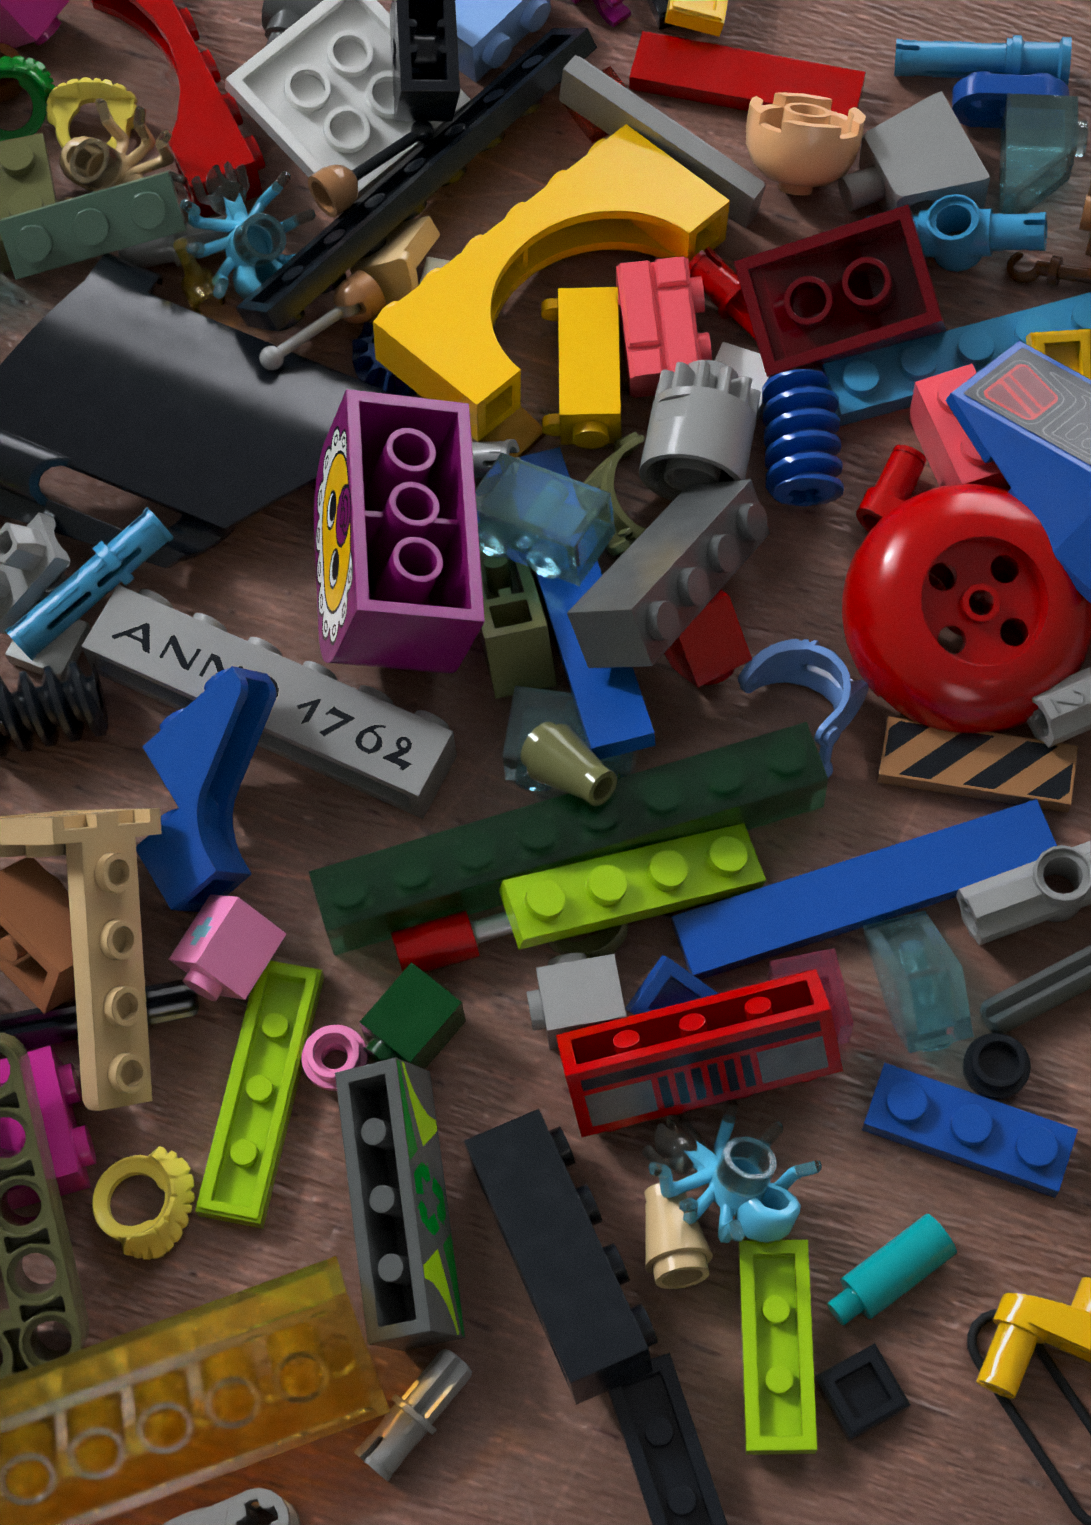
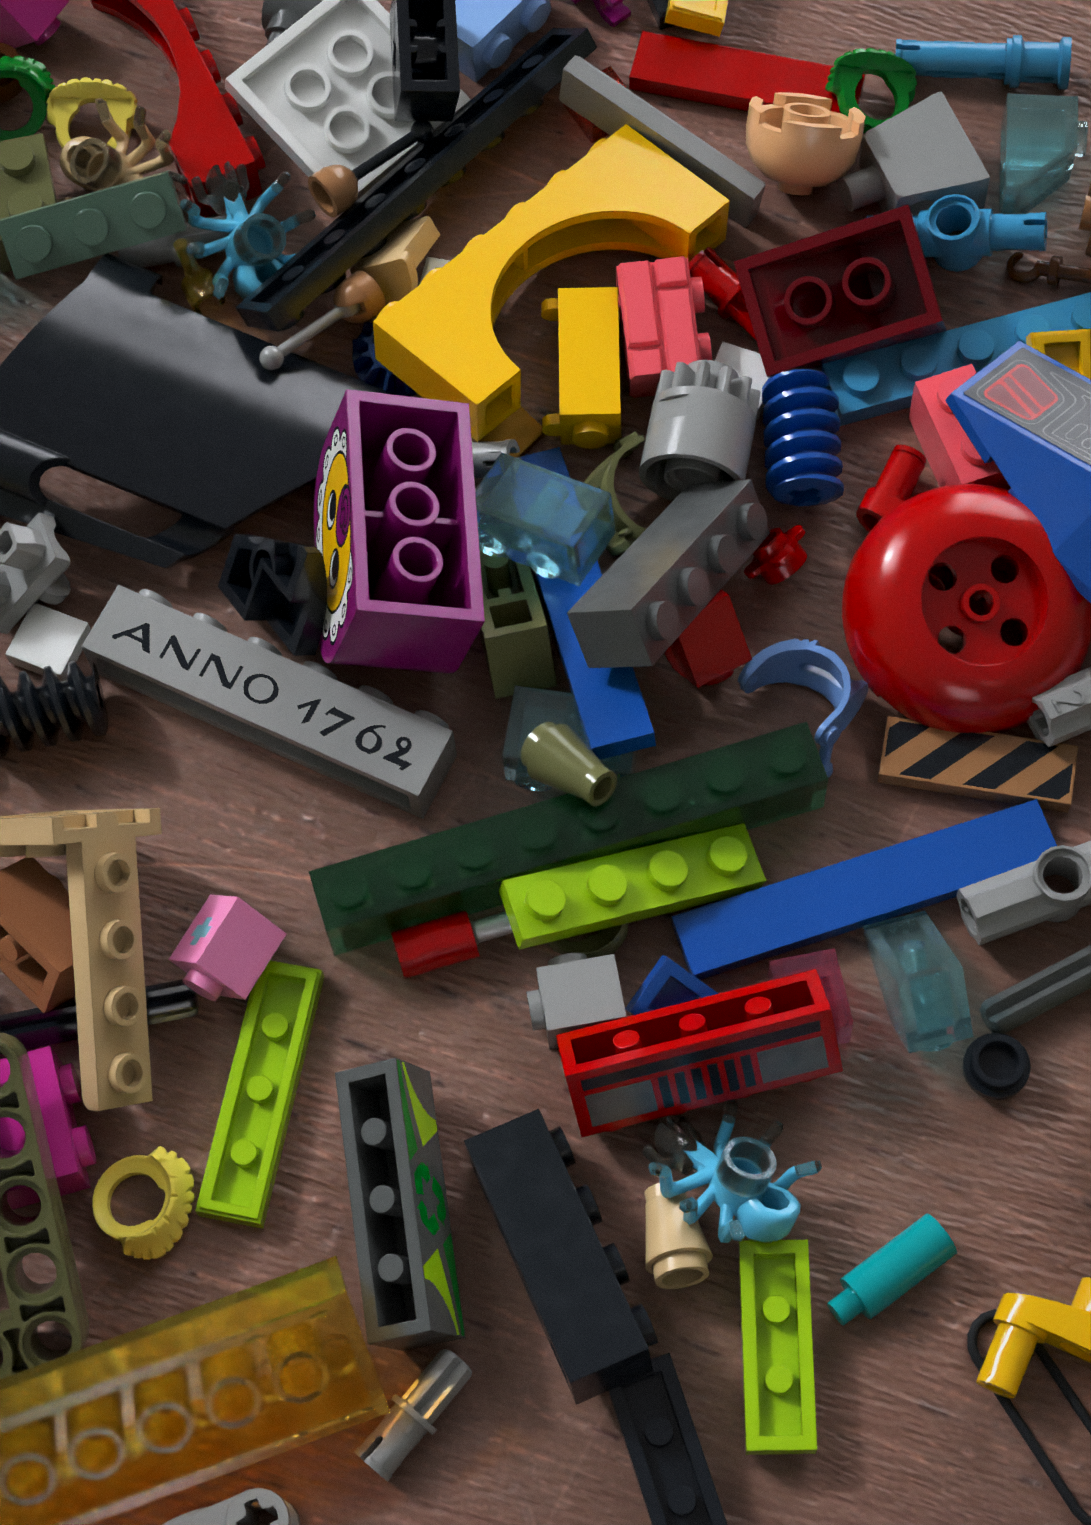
dark azure pin [5,507,174,661] -> none
blue arch [136,666,276,912] -> none
bright pink plate [301,1025,368,1091] -> none
dark green brick [359,962,466,1069] -> none
black tile [814,1343,911,1442] -> none
blue plate [862,1062,1078,1198] -> none
blue plate [952,71,1069,130] -> none
none -> black slope [218,534,327,656]
none -> red plate [744,525,807,585]
none -> green piece [825,48,917,134]

